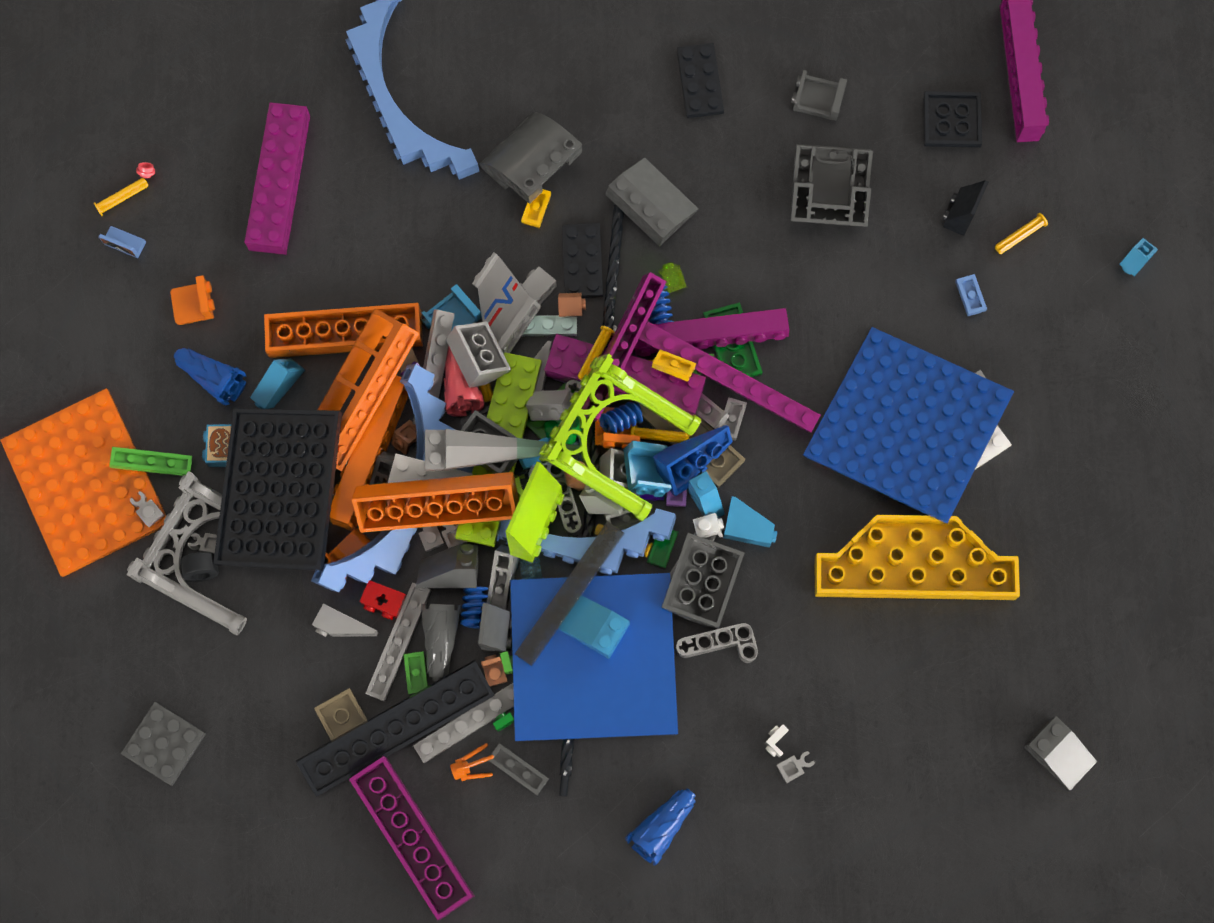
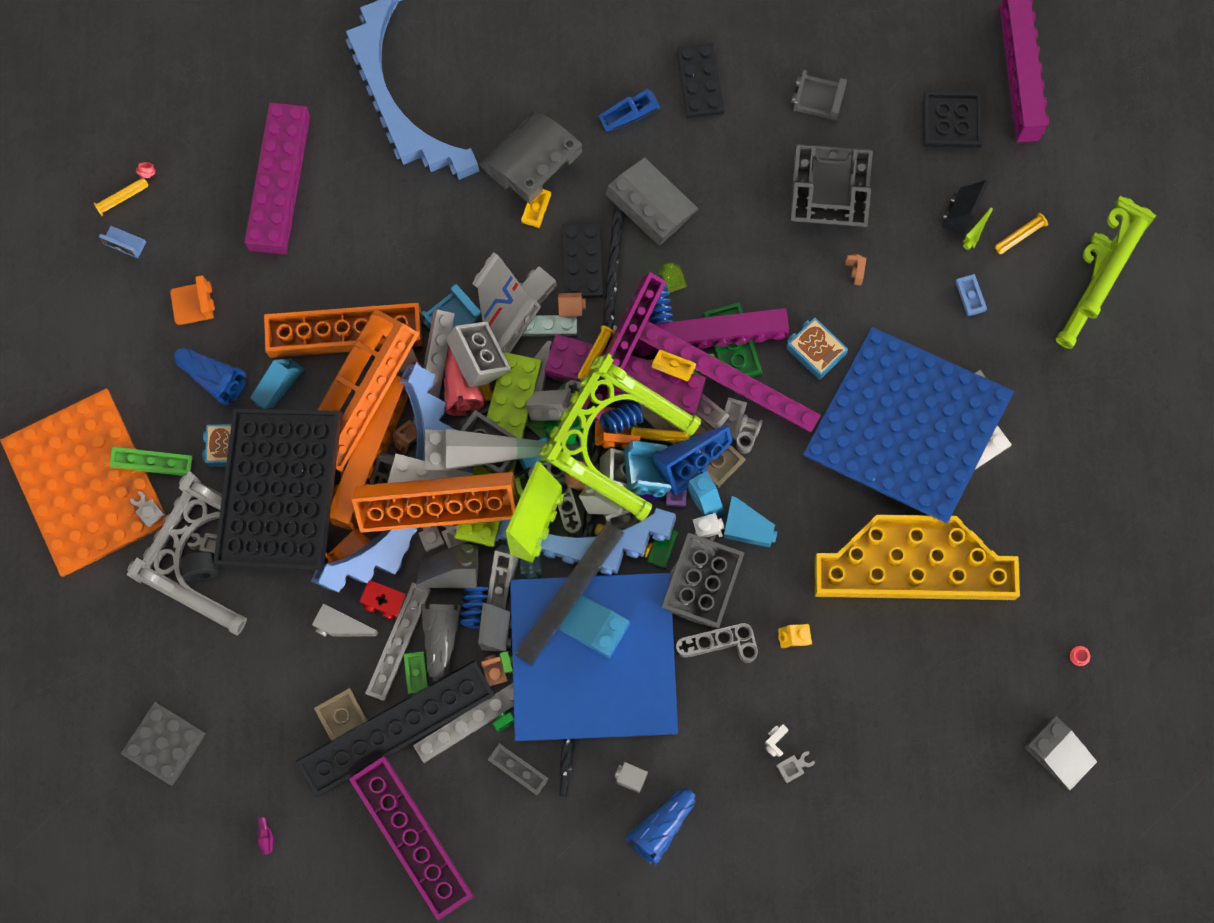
orange plant [450,743,494,781] -> none
dark azure slope [1119,238,1158,276] -> none
none -> magenta piece [257,817,273,855]
none -> blue slope [598,89,661,132]
none -> light grey brick [615,762,648,794]
none -> light grey piece [735,414,763,454]
none -> yellow bracket [778,624,812,648]
none -> brick [786,318,848,381]
none -> nougat bracket [845,254,866,286]
none -> lime piece [963,207,993,250]
none -> lime arch [1055,196,1156,349]
none -> coral plate [1070,646,1090,666]

